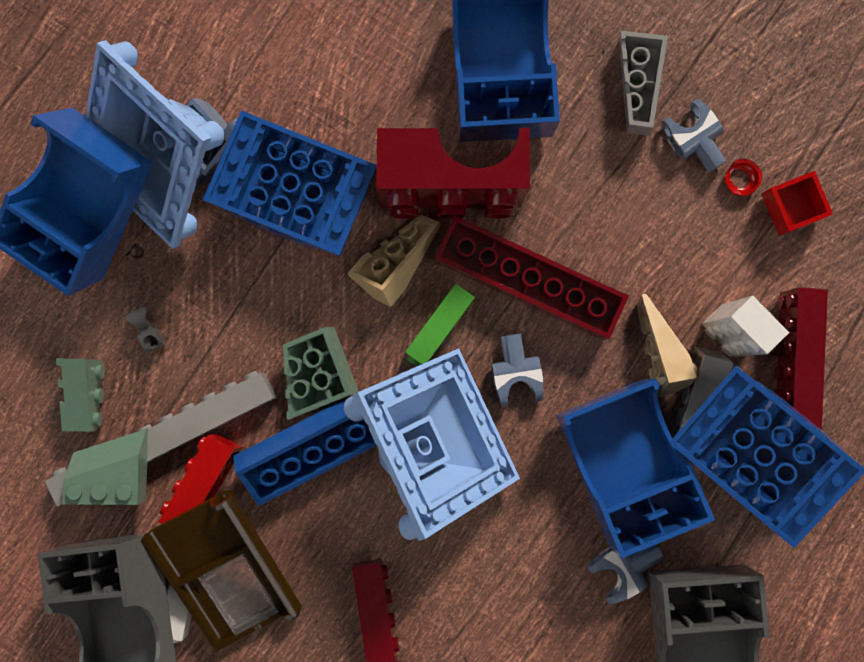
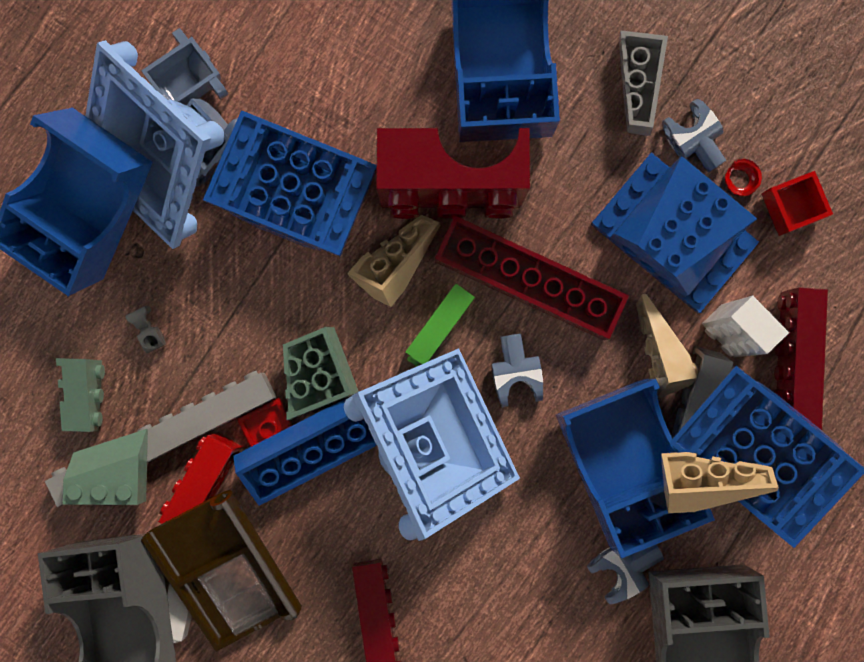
none -> sand blue piece [141,28,229,105]
none -> red tile [237,398,293,447]
none -> blue wedge [591,153,759,314]
none -> tan wedge [661,452,778,513]

